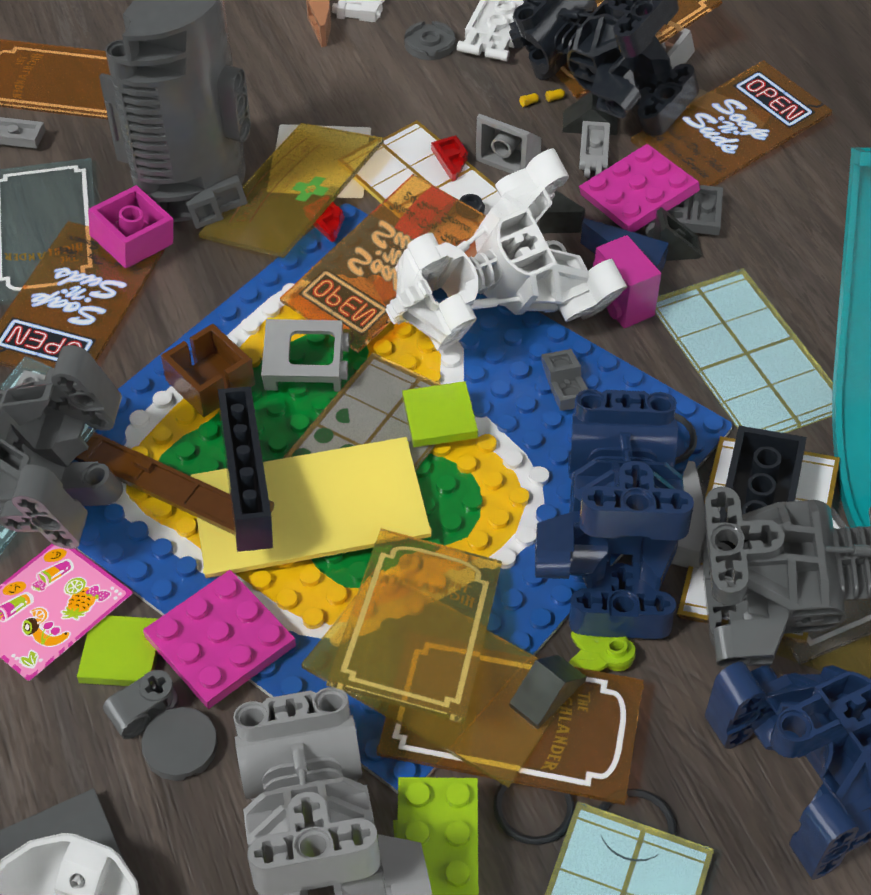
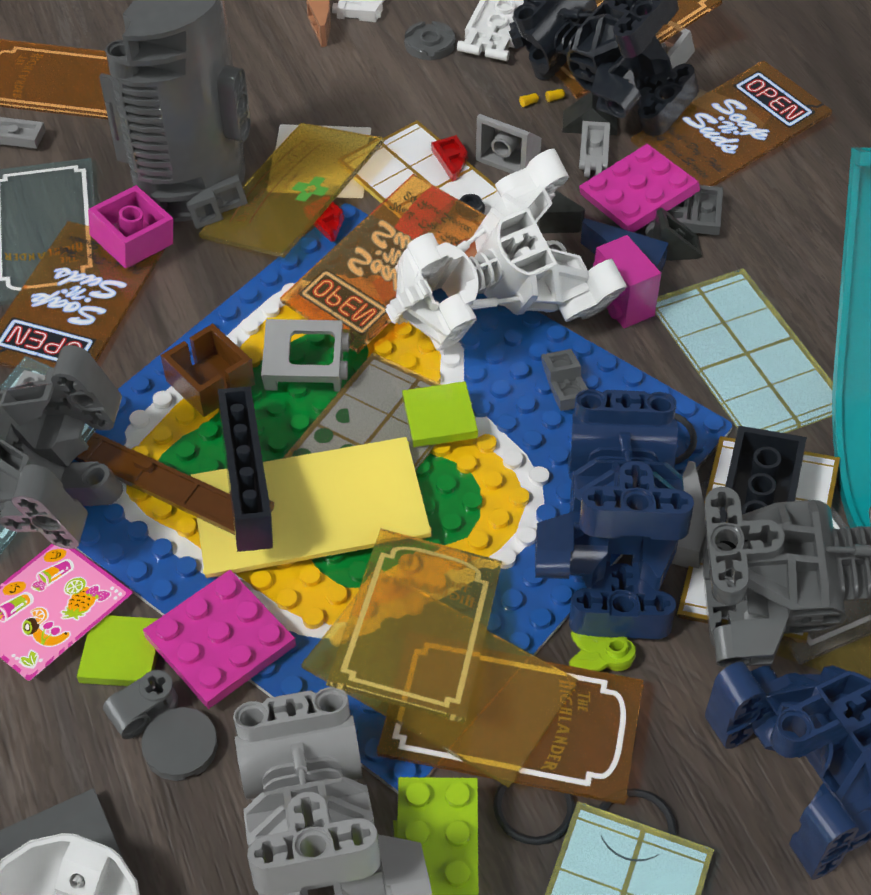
pearl dark grey slope [509,655,587,729] -> none

